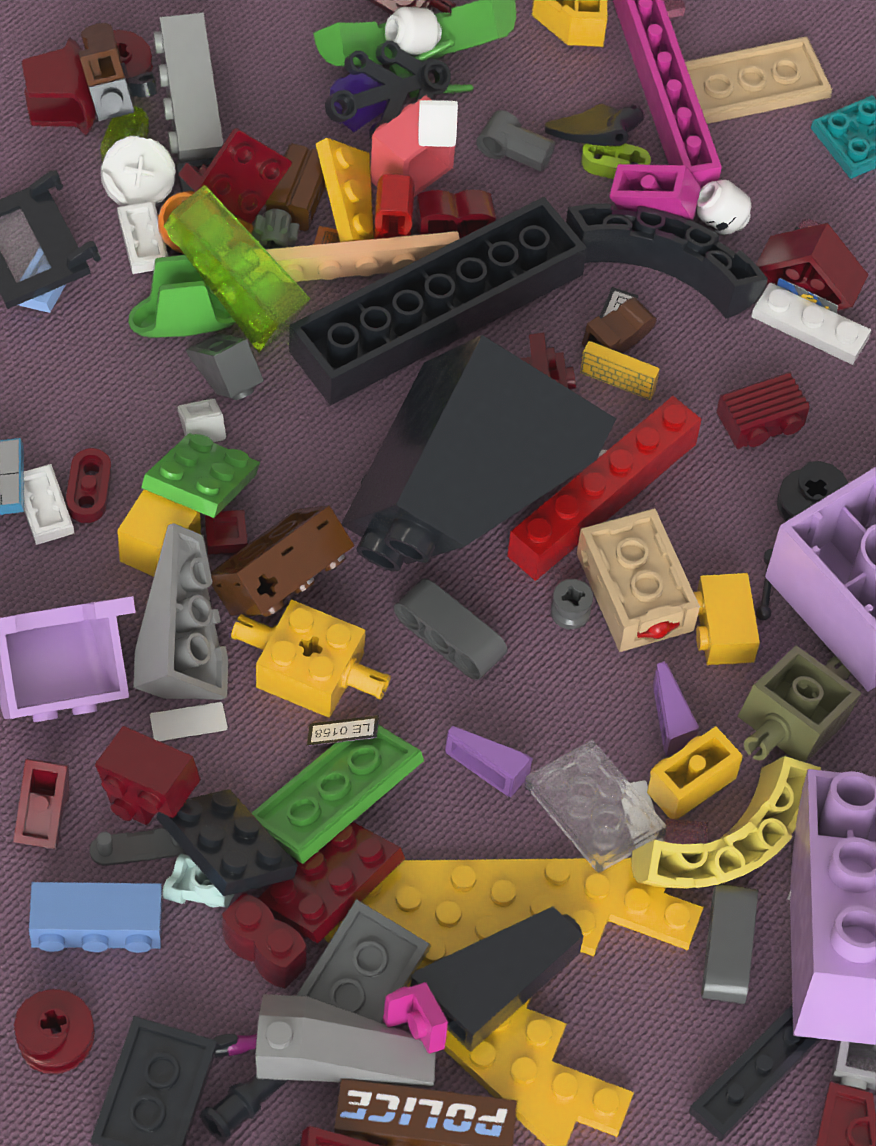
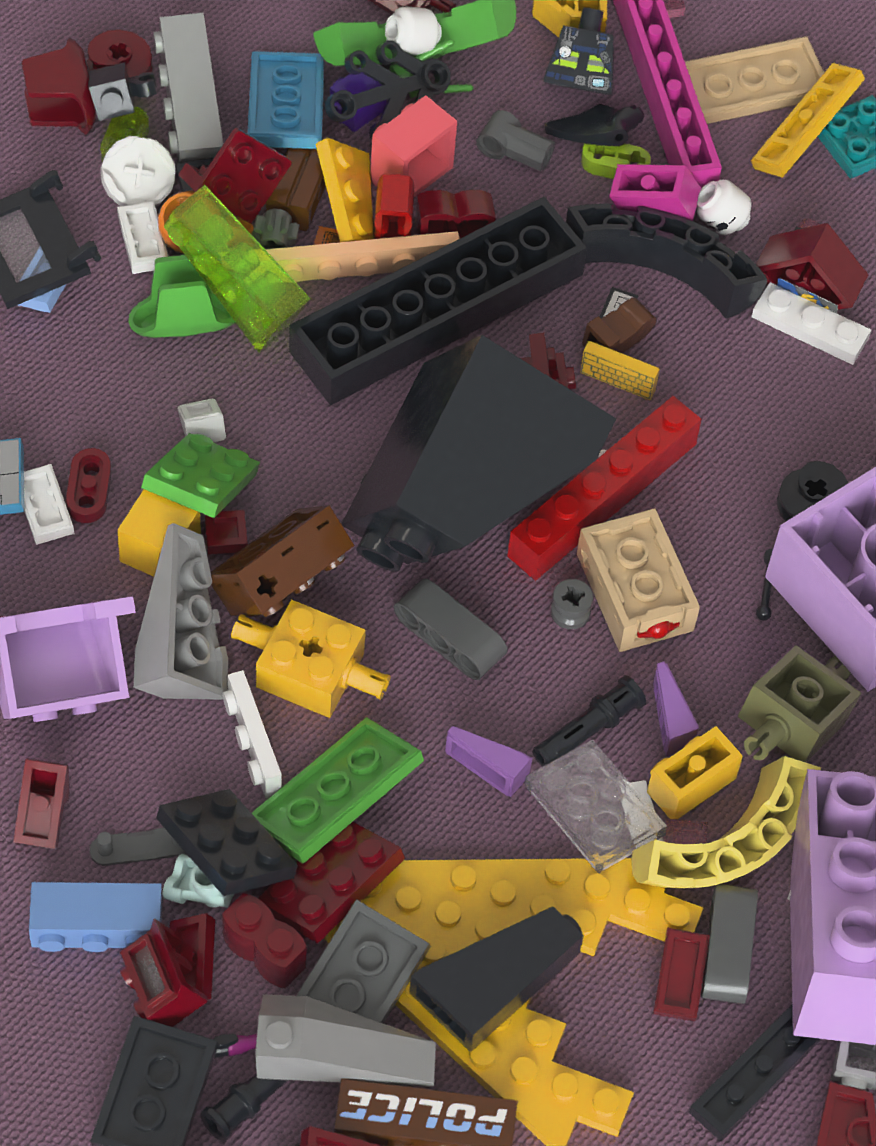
dark red piece [14,989,95,1074] -> none
reddish brown leg [79,23,124,87] -> none
dark red brick [95,726,201,825] -> none
white sticker [150,702,228,741] -> none
dark grey slope [186,333,264,400] -> none
sticker [307,715,379,746] -> none
dark pink bracket [383,982,448,1054] -> none
white slope [418,100,458,147] -> none
yellow brick [694,573,760,665] -> none
dark red brick [716,372,810,449] -> none
none -> dark red window [120,918,208,1027]
none -> dark red plate [169,913,215,1000]
none -> white plate [222,670,282,799]
none -> dark azure tile [247,51,324,149]
none -> black pin [532,675,646,769]
none -> torso [543,7,614,96]
none -> dark red tile [653,928,710,1022]
none -> yellow plate [751,63,865,178]

